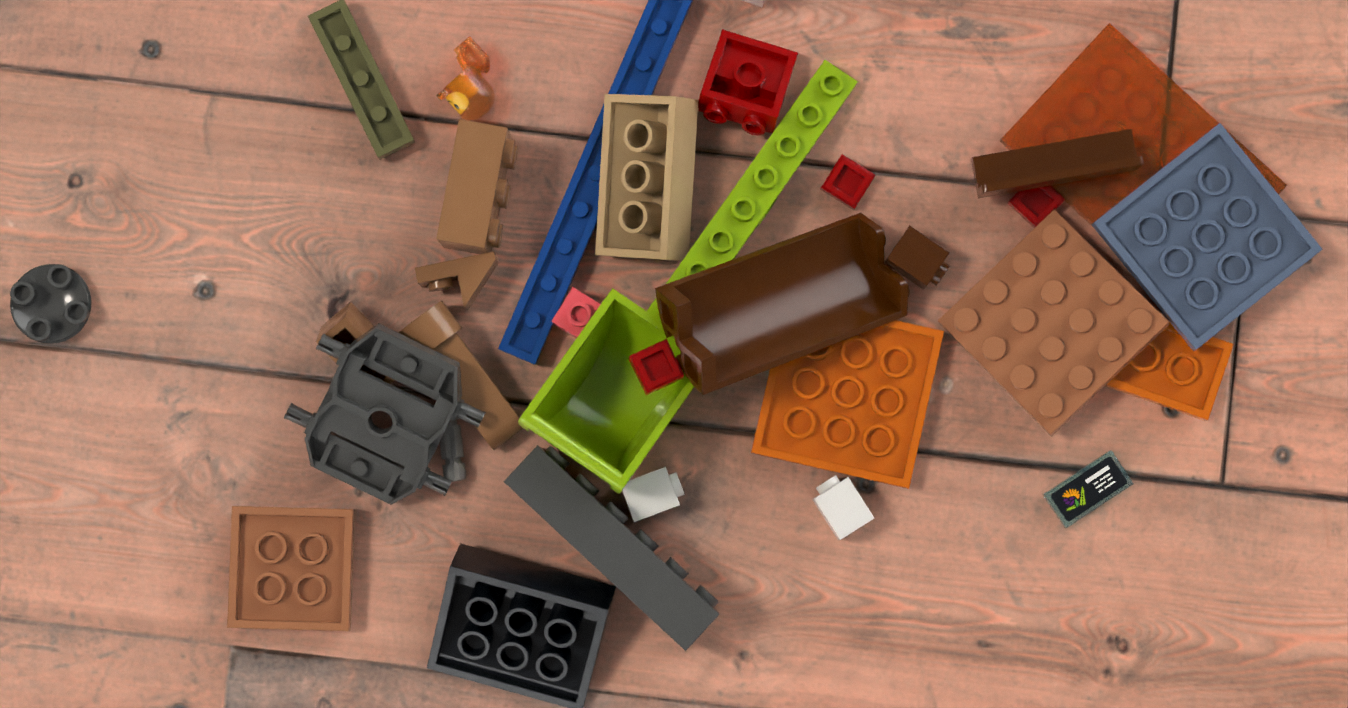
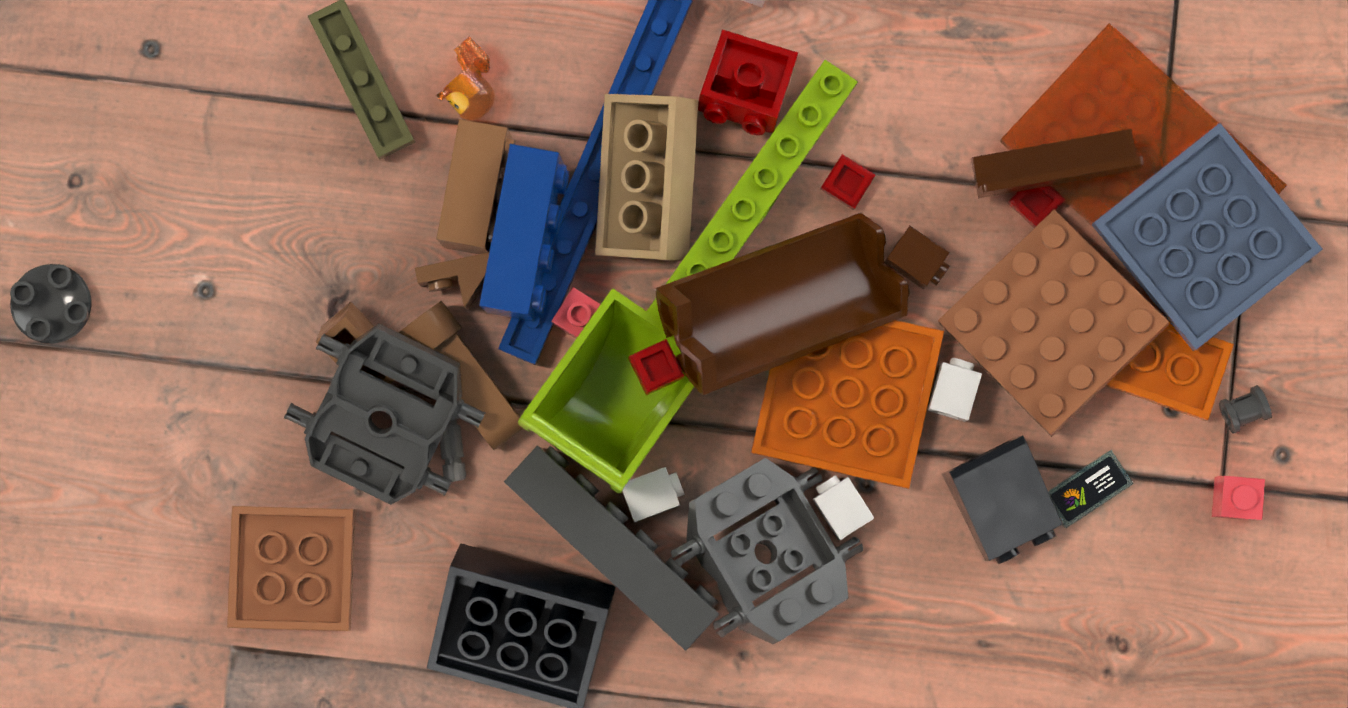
none -> blue brick [479,144,569,322]
none -> dark grey piece [671,458,863,644]
none -> white brick [927,358,982,422]
none -> black slope [942,435,1062,564]
none -> coral brick [1212,476,1265,520]
none -> dark grey bush [1219,385,1272,434]

